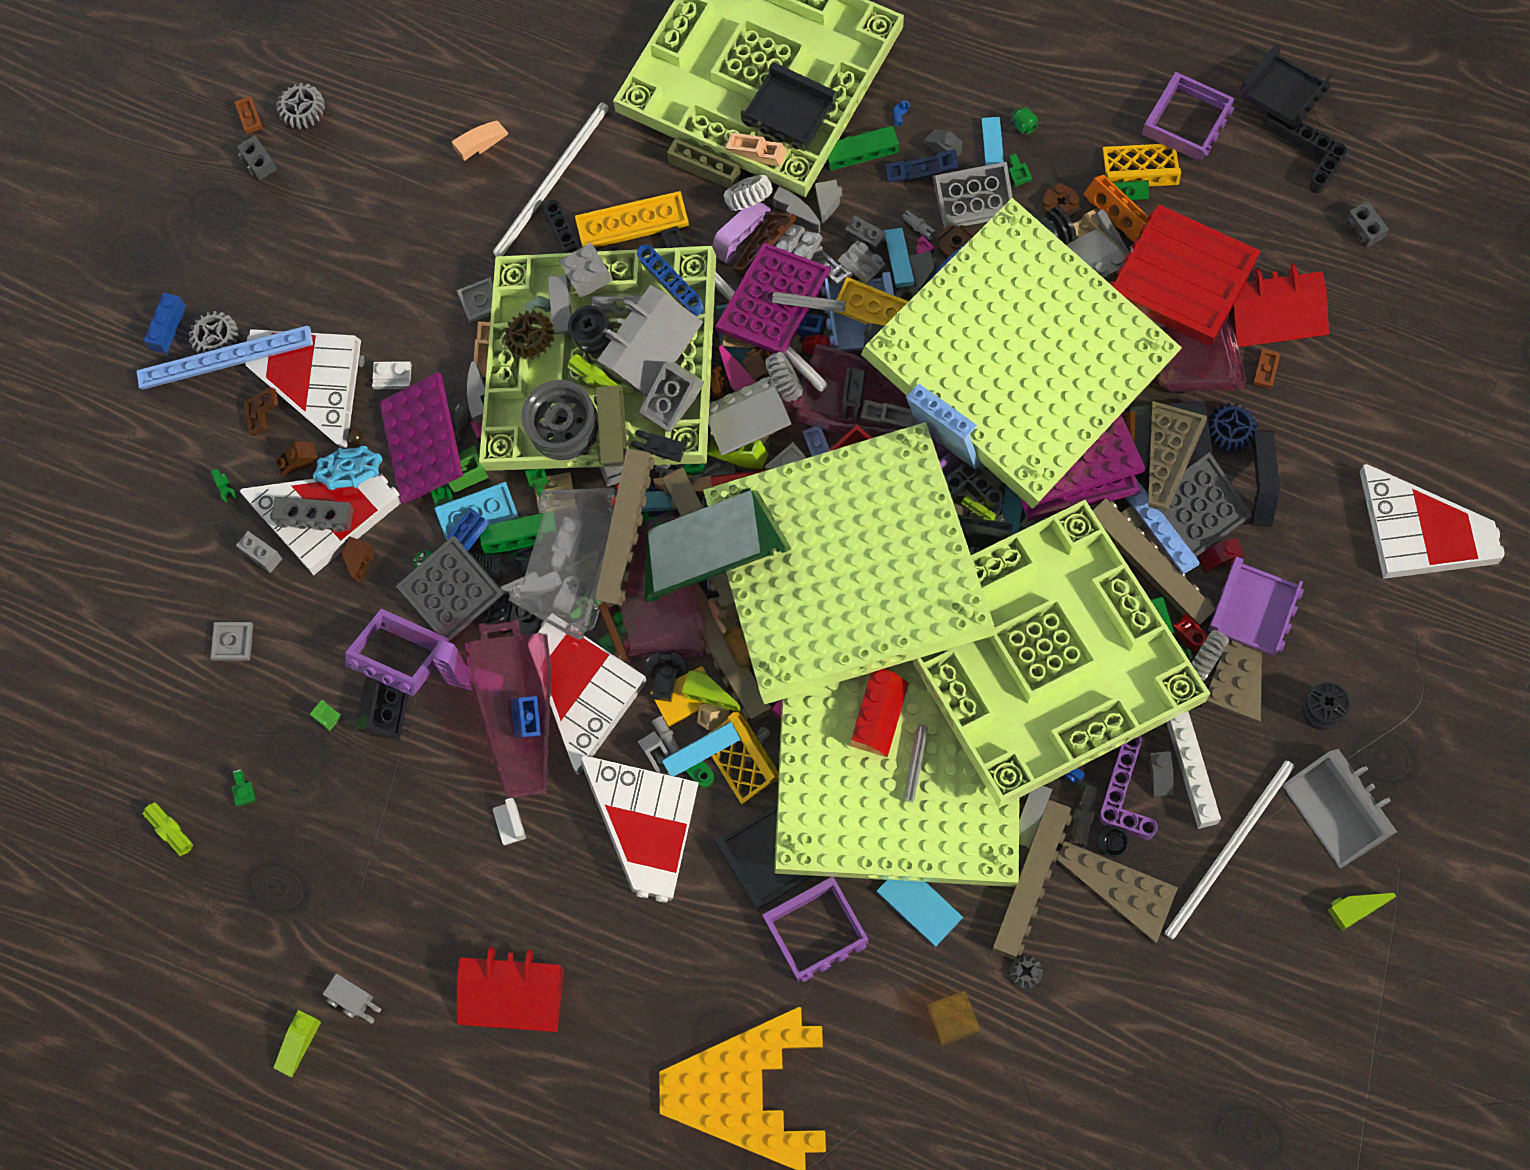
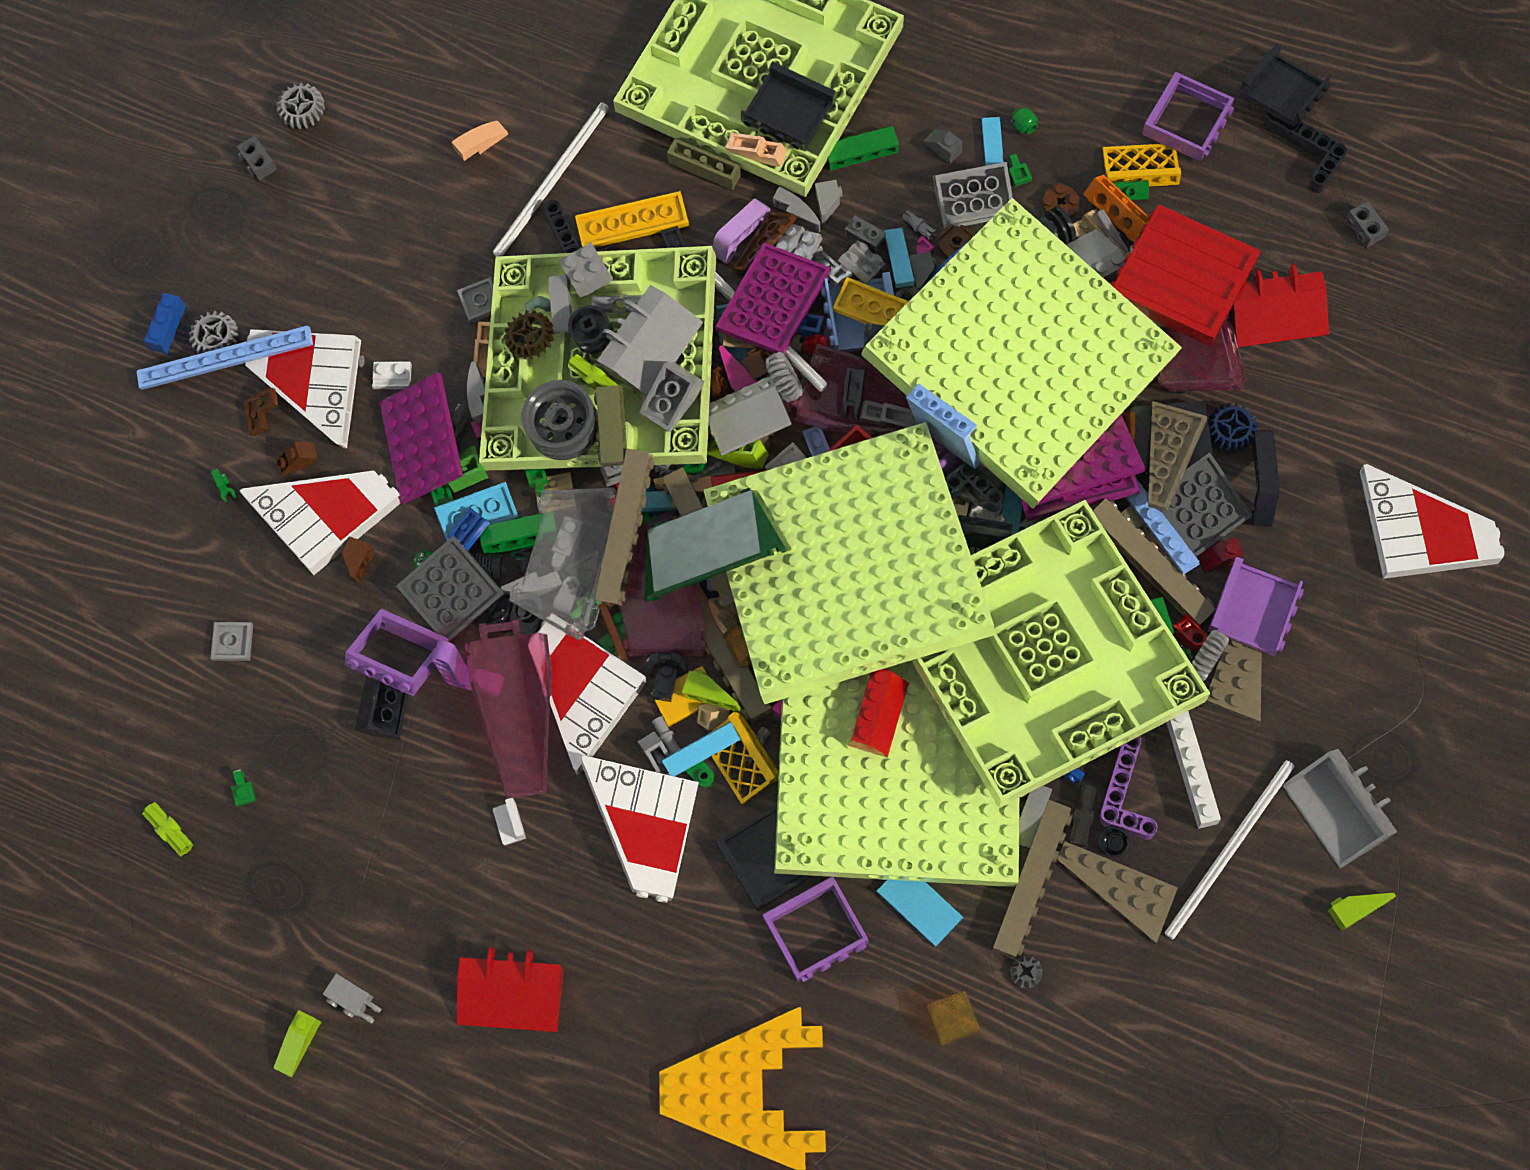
dark orange plate [234,96,263,134] -> none
light grey brick [236,531,282,573] -> none
dark grey brick [271,497,354,532] -> none
bright green panel [310,700,342,731] -> none
medium azure plate [313,446,382,490] -> none
dark brown hinge [346,428,363,445] -> none
blue brick [511,696,541,738] -> none
black hinge [631,430,687,463] -> none
blue beam [637,244,704,316] -> none
white gear [724,174,773,211] -> none
light grey axle [772,292,846,312] -> none
dark blue slope [886,149,958,183] -> none
blue arm [892,100,910,126] -> none
light grey axle [903,725,928,803] -> none
lime axle [961,495,996,521] -> none
dark grey slope [1148,751,1174,797] -> none
dark orange plate [1253,349,1281,389] -> none
black wheel [1302,682,1350,731] -> none

